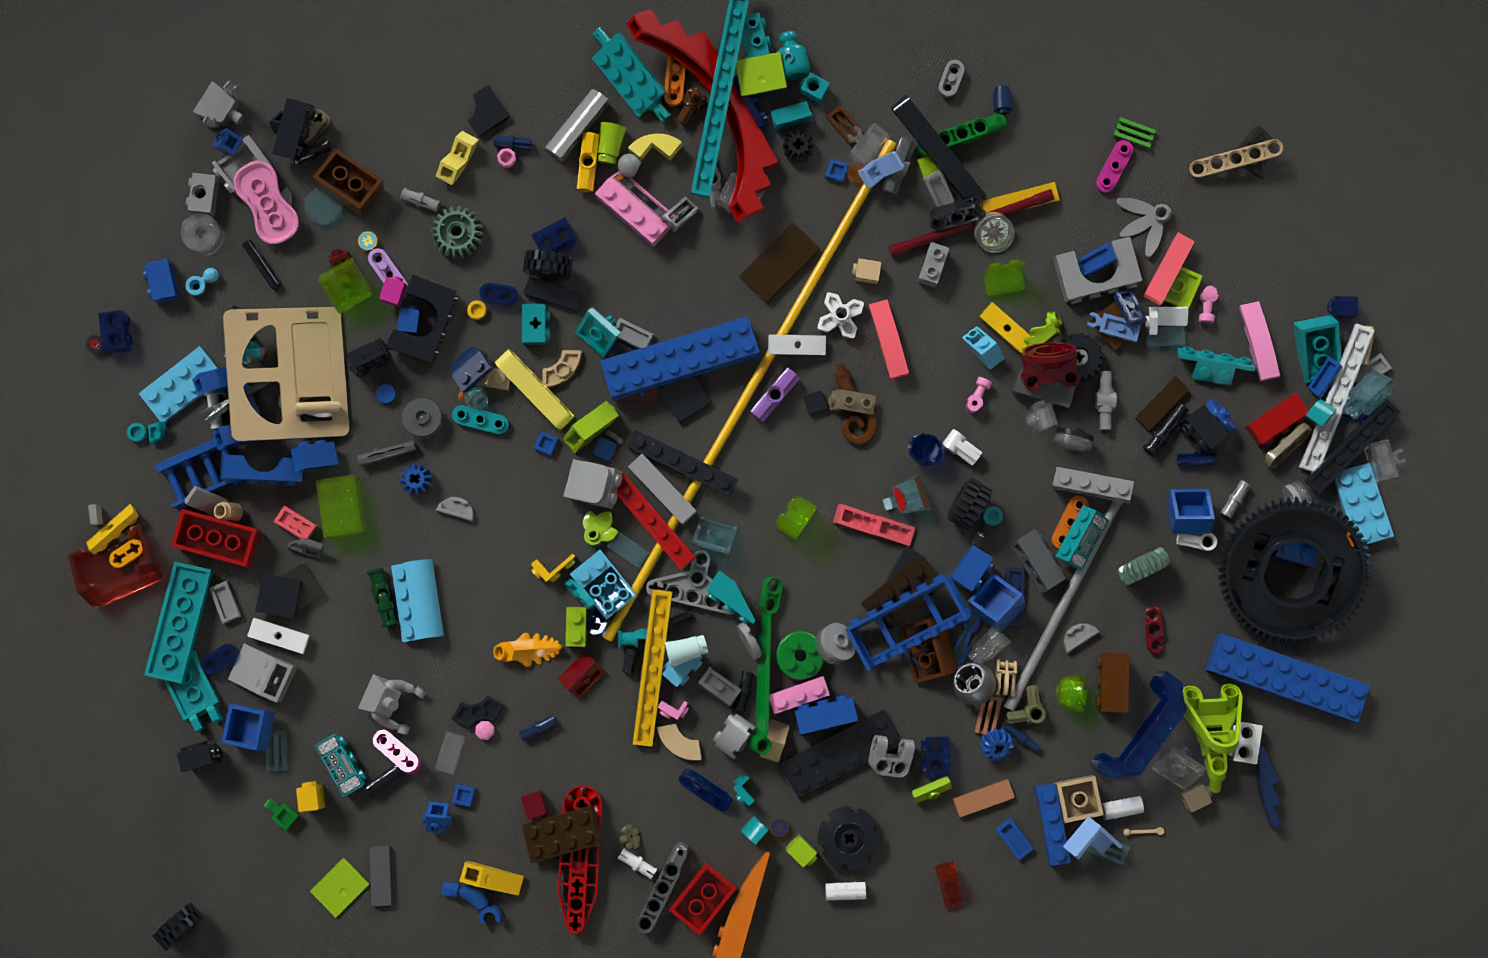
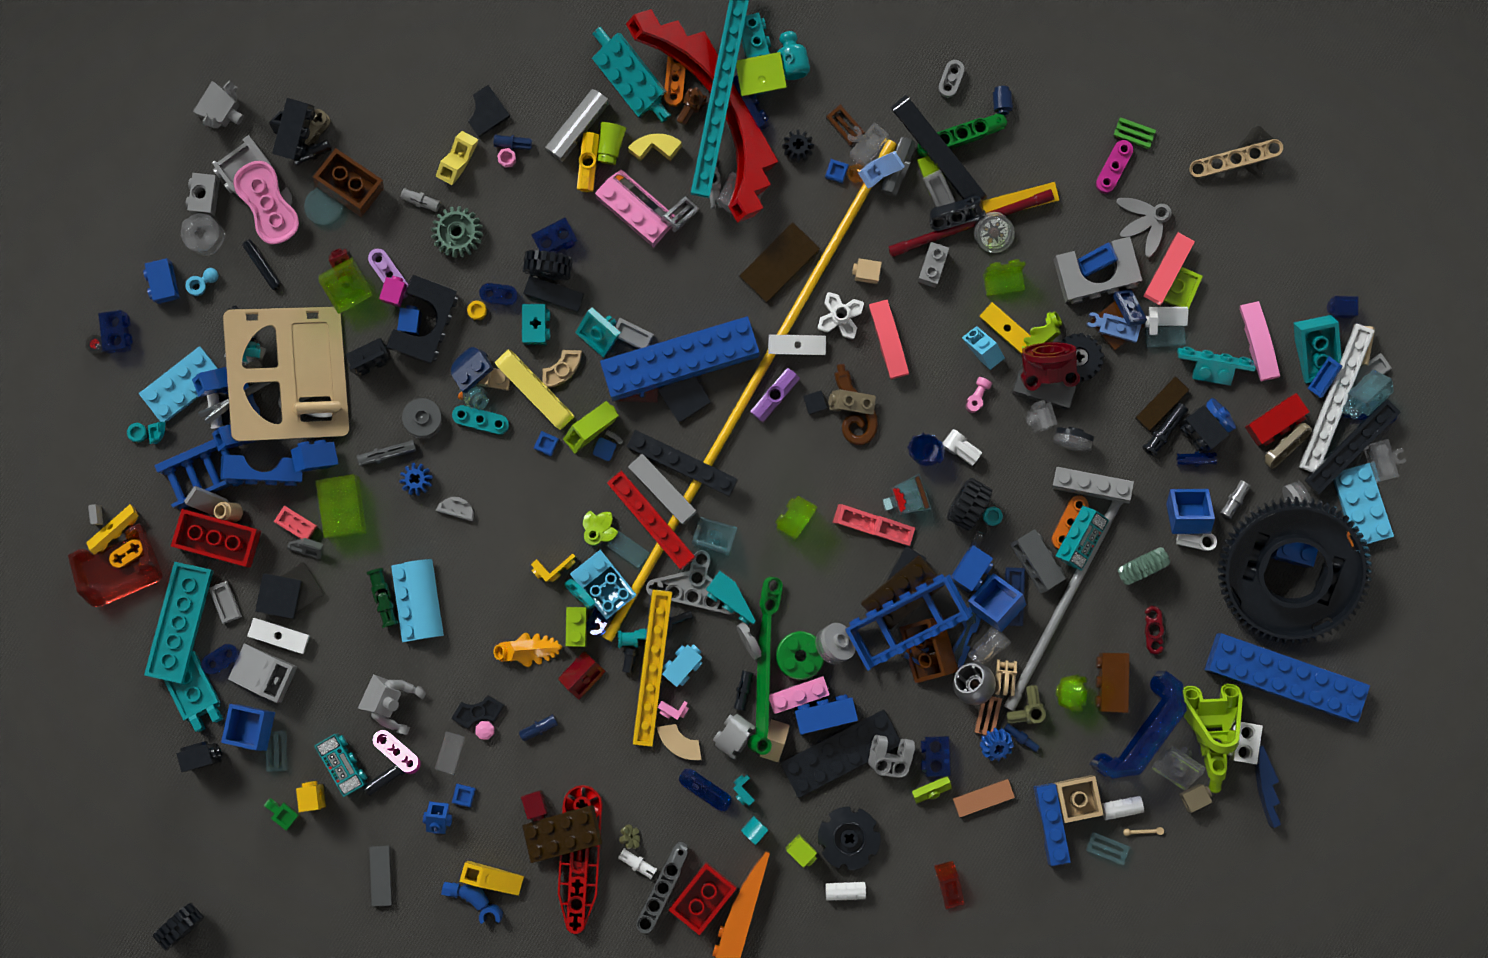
blue brick [213,128,243,155] -> none
lime piece [310,858,370,918] -> none
tile [358,231,378,251] -> none
blue tile [376,384,396,404] -> none
light grey brick [563,459,622,509] -> none
light grey piece [618,153,641,178] -> none
light aqua plant [664,635,708,668] -> none
flat silver panel [697,667,741,708] -> none
teal panel [770,101,813,131] -> none
dark blue tile [770,817,789,837] -> none
teal brick [799,73,830,104] -> none
blue tile [995,818,1034,861] -> none
light blue panel [1063,817,1123,860] -> none
light grey tile [1064,624,1099,653] -> none
light grey pin [1095,371,1117,430] -> none
bright pink leg [1199,286,1219,323] -> none
teal brick [1306,399,1337,429] -> none

